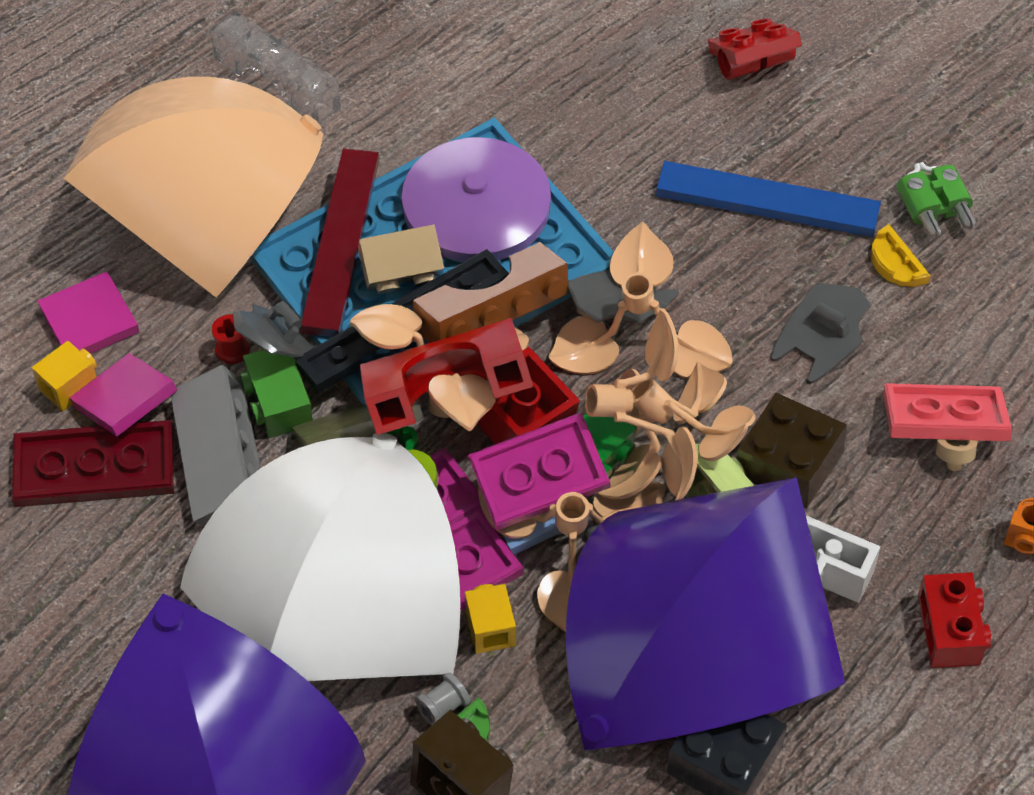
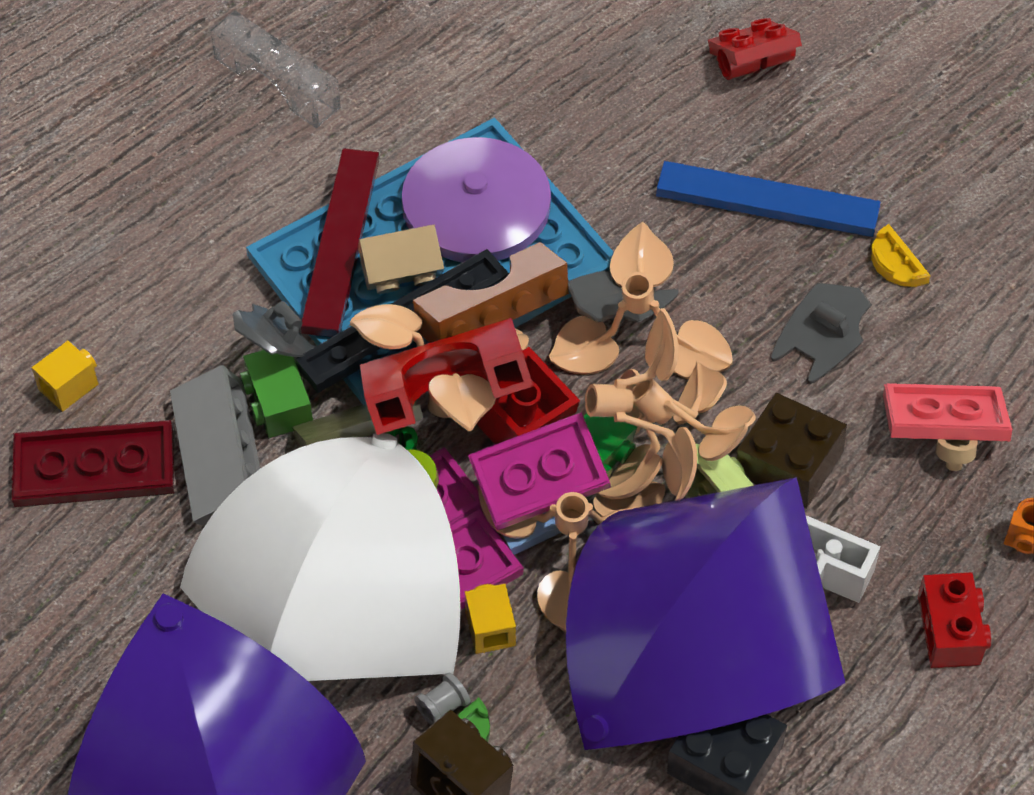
dark pink tile [37,271,139,354] -> none
light nougat panel [64,77,324,298] -> none
dark pink tile [69,353,177,437] -> none
red bush [212,314,249,364] -> none
bright green piece [896,162,976,238] -> none

